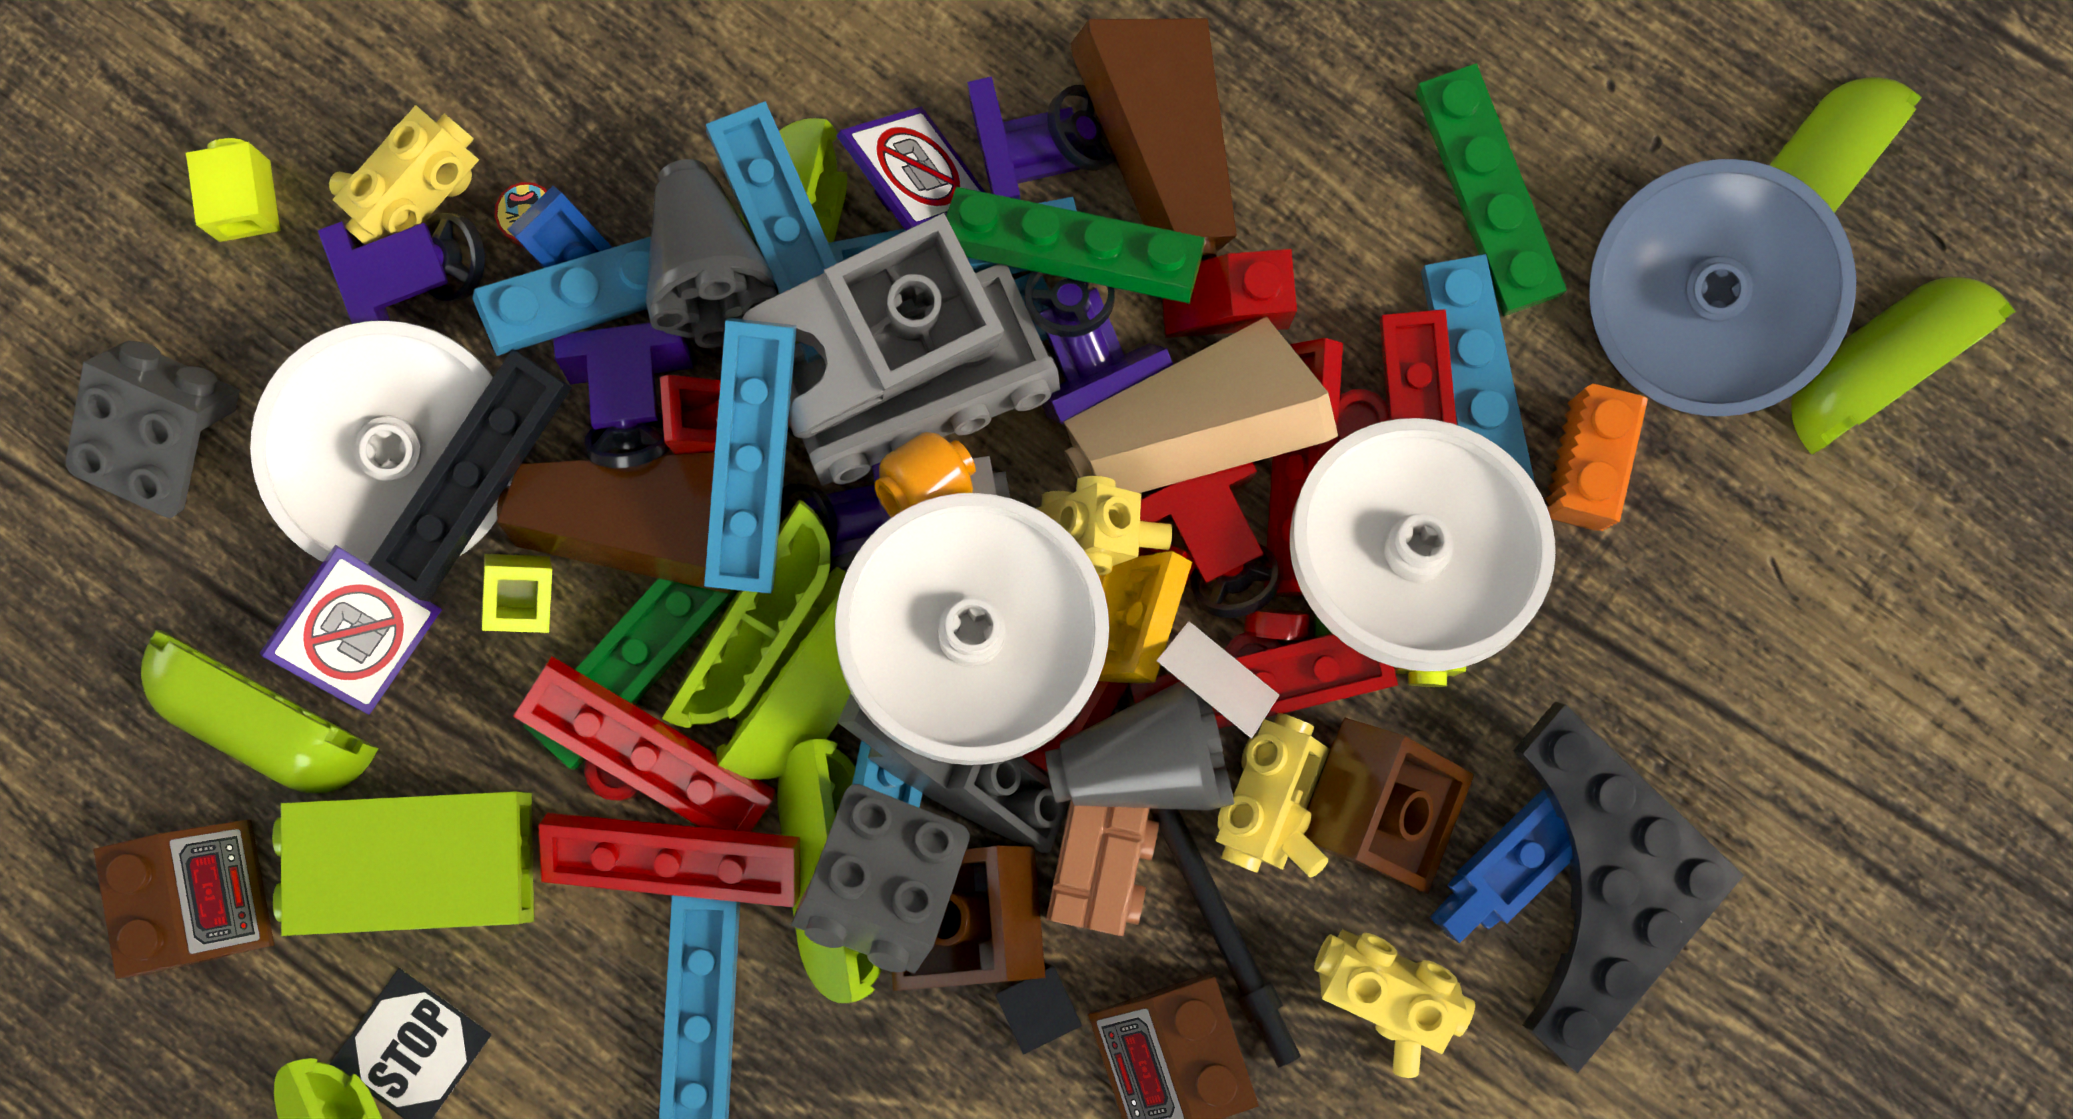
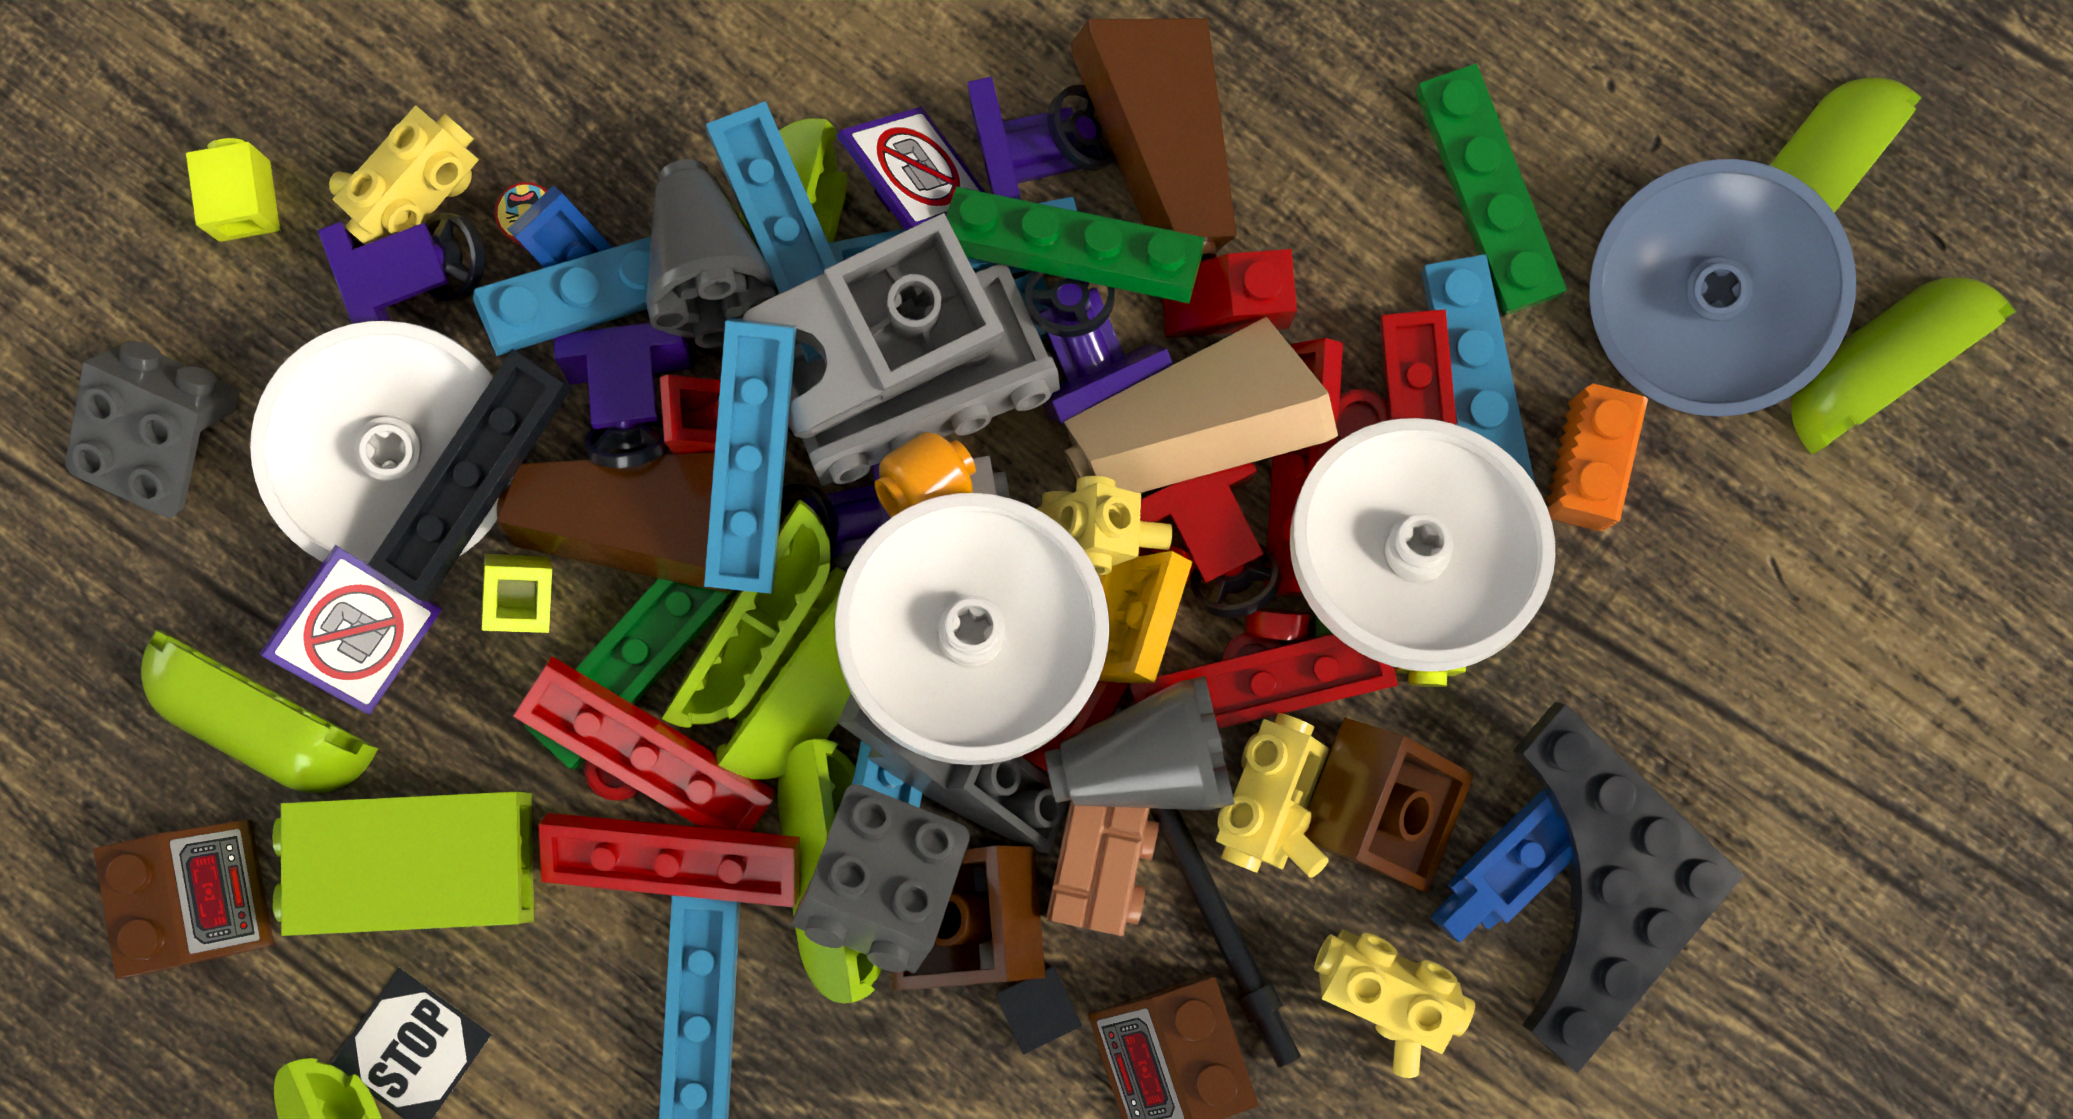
white sticker [1157,621,1279,739] -> none

